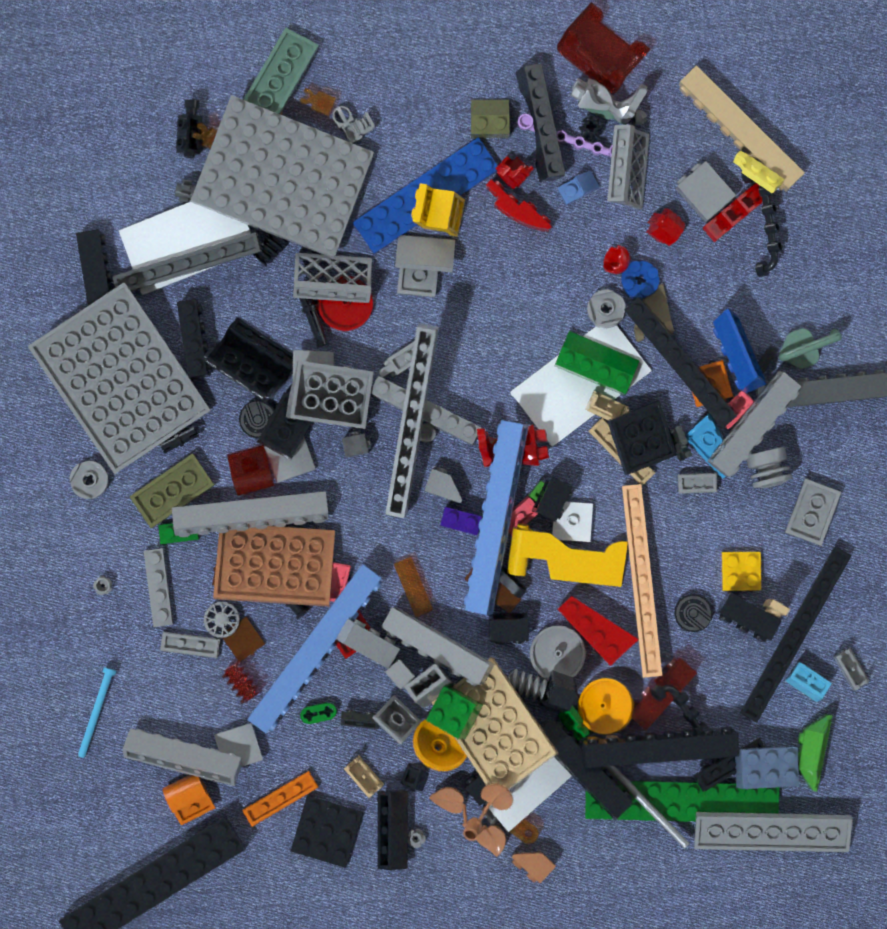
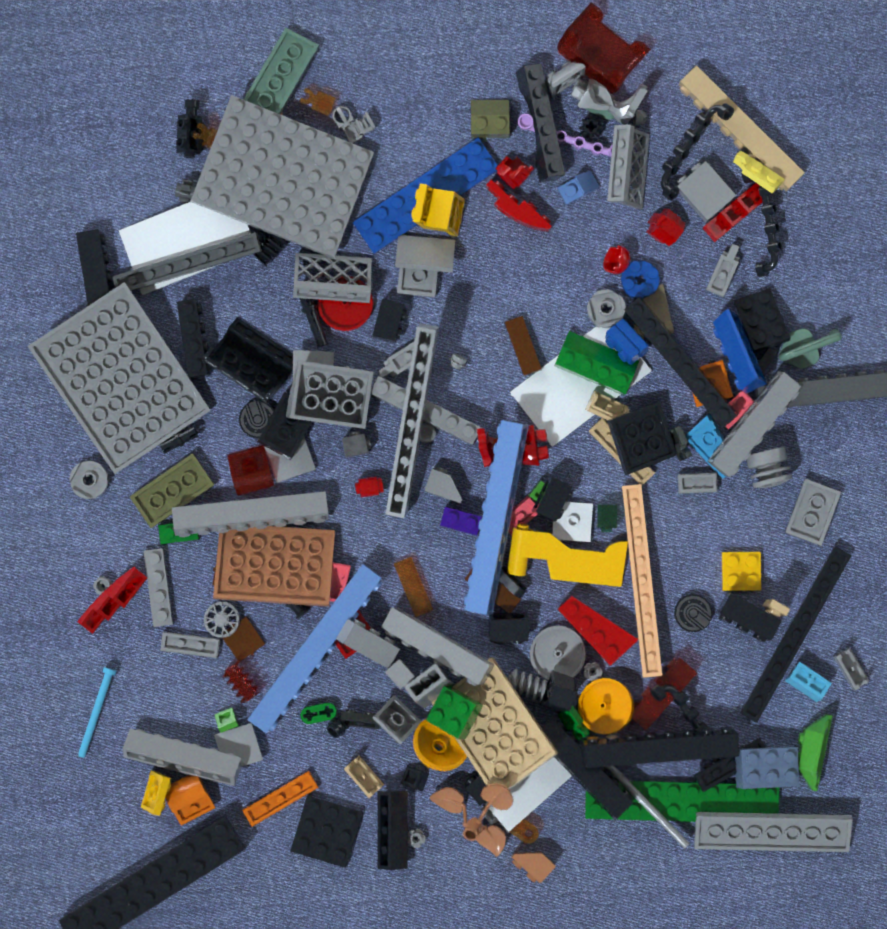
none -> red slope [77,567,147,634]
none -> yellow plate [141,770,171,816]
none -> bright green plate [214,708,238,733]
none -> black plate [327,720,345,738]
none -> red brick [355,476,384,498]
none -> black brick [372,299,407,343]
none -> light grey plate [449,353,467,370]
none -> reddish brown tile [504,316,542,376]
none -> light grey slope [545,61,585,97]
none -> light grey plate [583,662,602,681]
none -> clear green brick [596,505,617,532]
none -> blue brick [605,319,649,365]
none -> black bar [660,103,734,200]
none -> light grey hinge [706,244,739,298]
none -> black plate [734,288,790,353]

